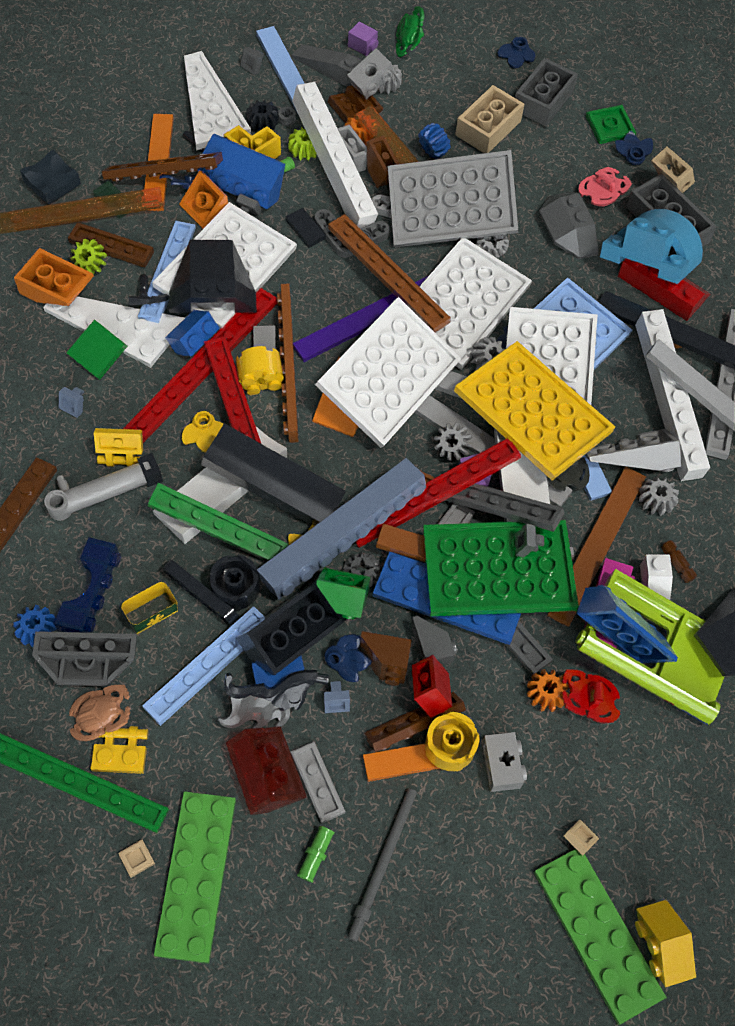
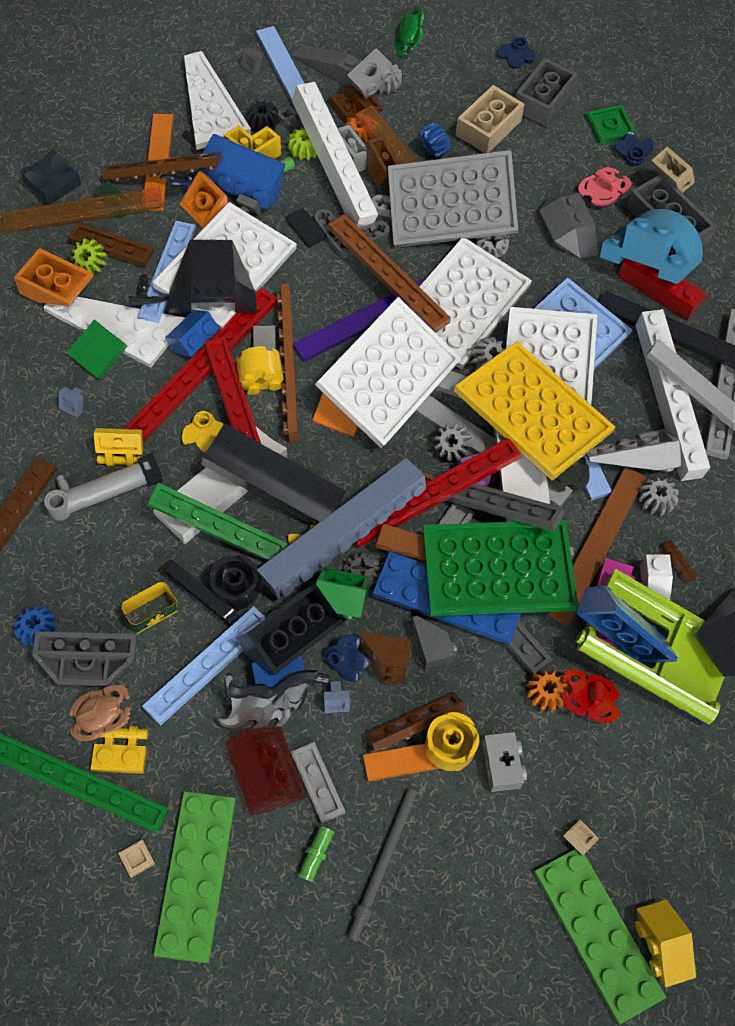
clear blue arch [54,537,121,633] -> none
medium lavender brick [348,22,378,56] -> none
red brick [412,655,452,718] -> none
dark grey tile [515,524,544,557] -> none

